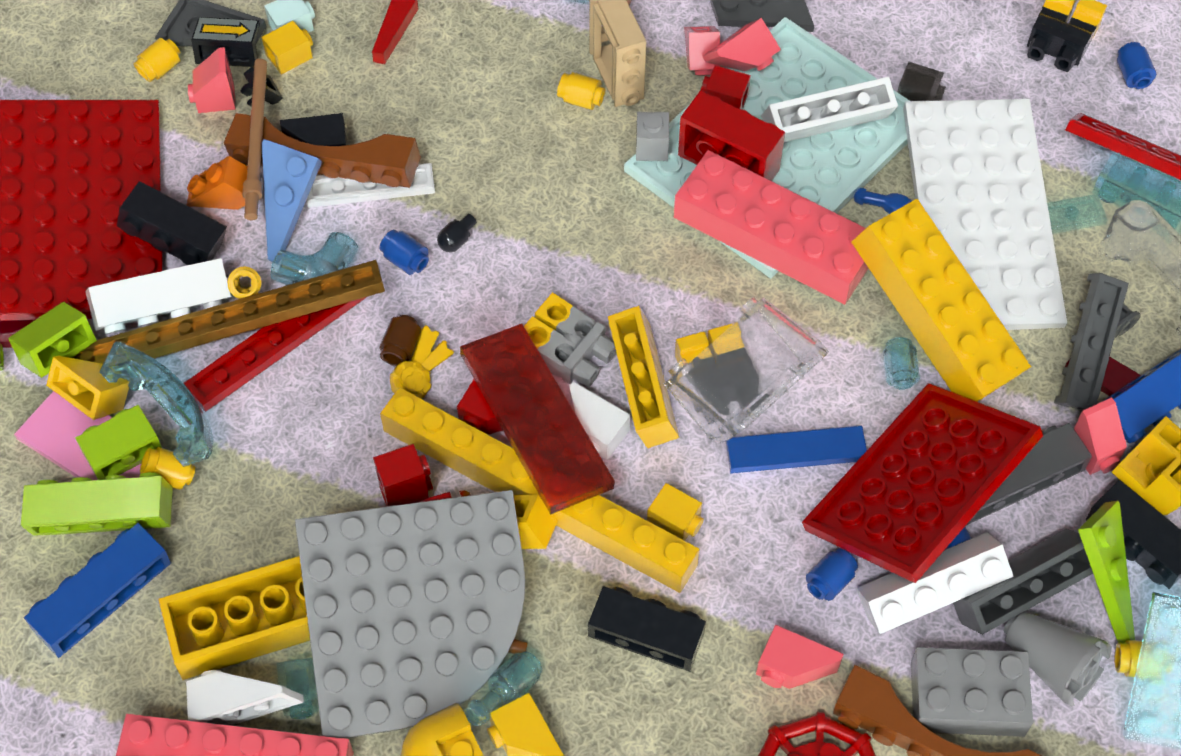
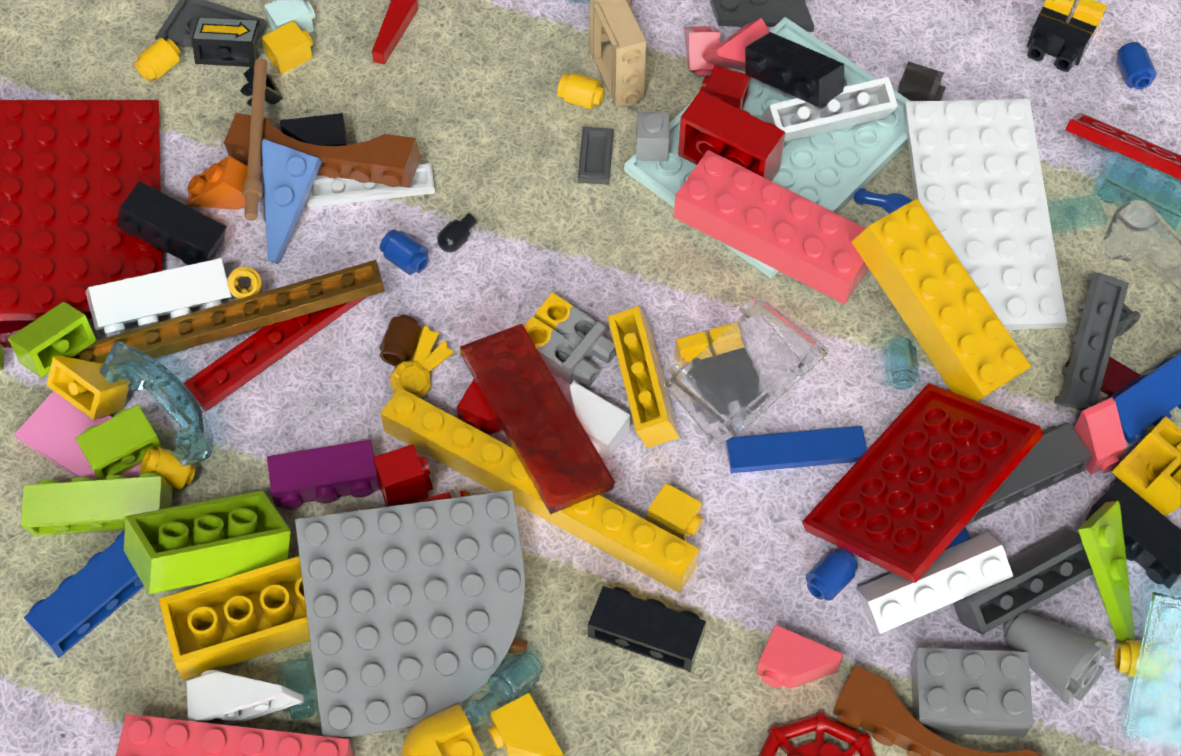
coral slope [188,47,236,113] -> none
clear light blue cylinder [270,232,358,285] -> none
yellow brick [513,494,558,549] -> none
none -> lime brick [124,490,291,594]
none -> magenta brick [267,439,379,509]
none -> dark grey tile [578,127,614,185]
none -> black brick [745,32,844,107]

